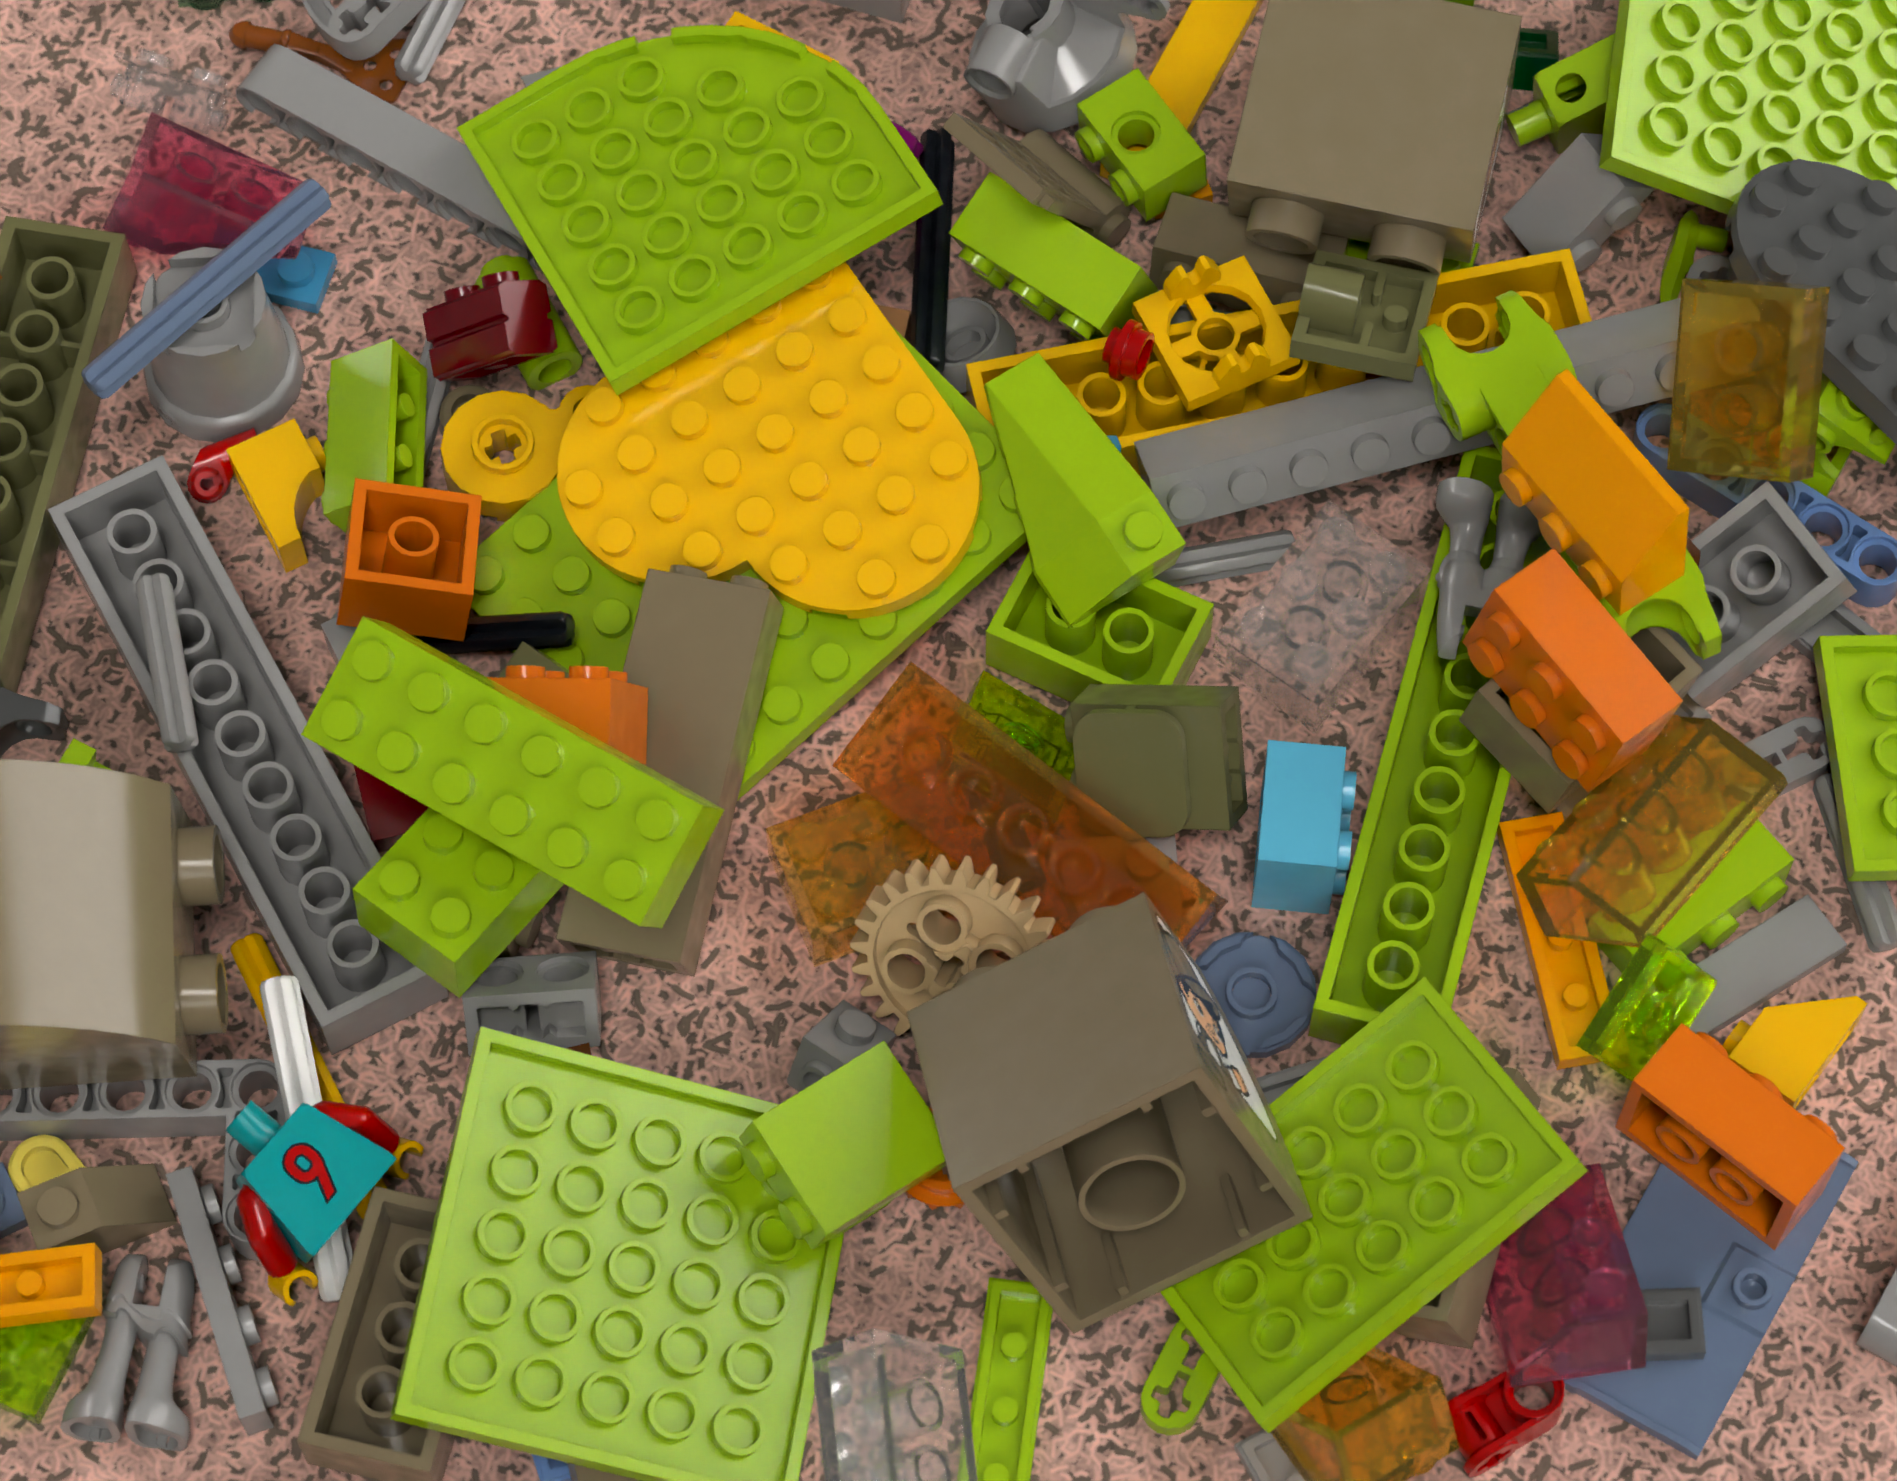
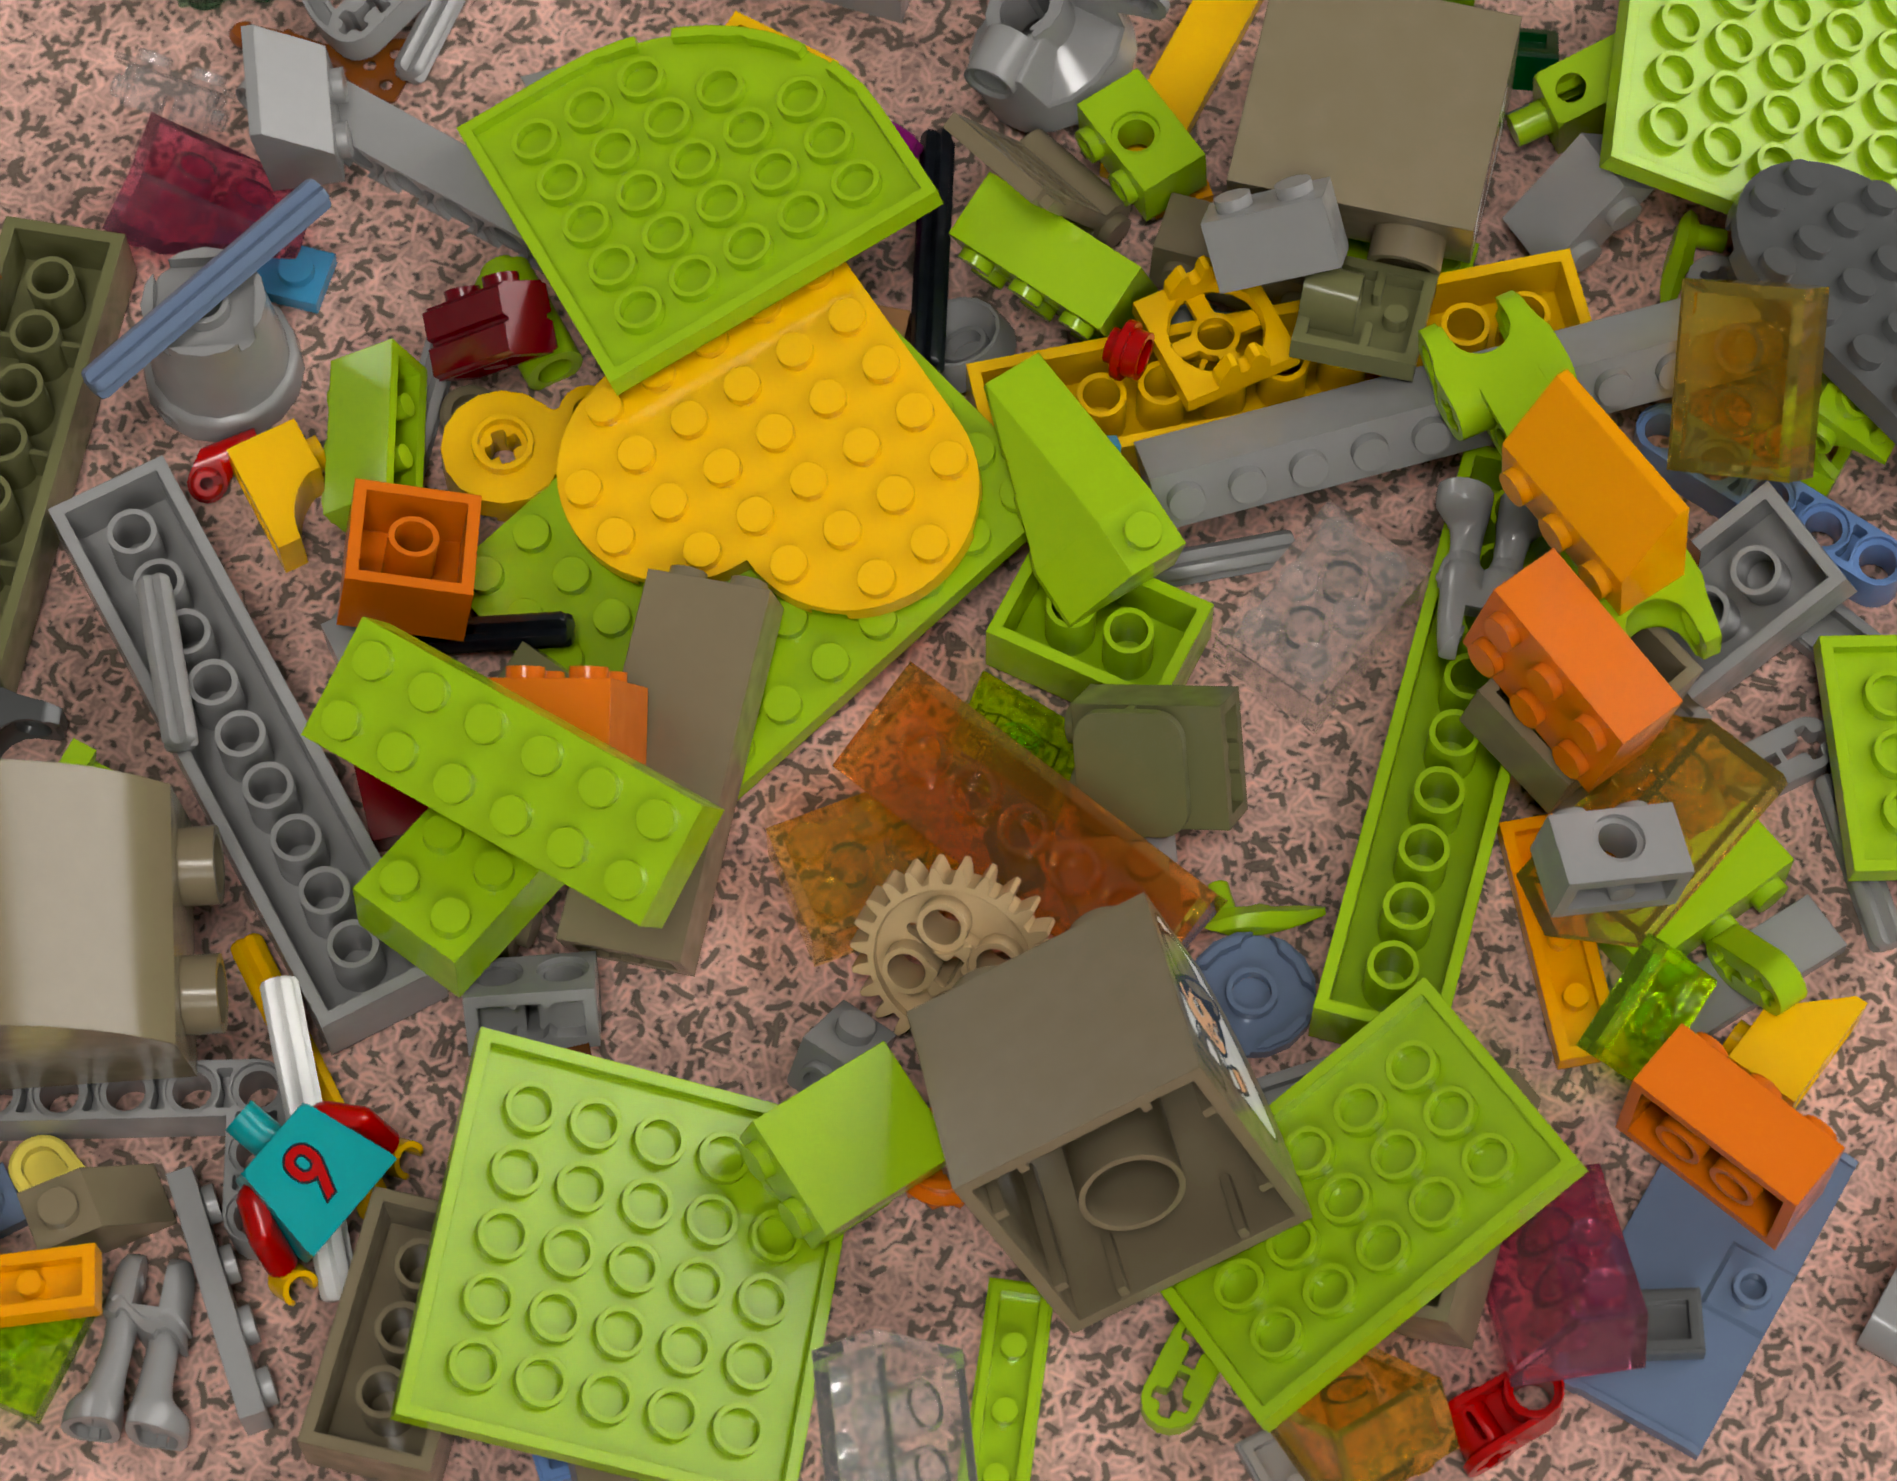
medium azure brick [1251,740,1357,915] -> none
none -> light grey slope [241,25,353,191]
none -> light grey brick [1200,174,1349,294]
none -> lime bar [1201,880,1326,936]
none -> light grey brick [1530,800,1695,918]
none -> lime beam [1706,924,1807,1016]

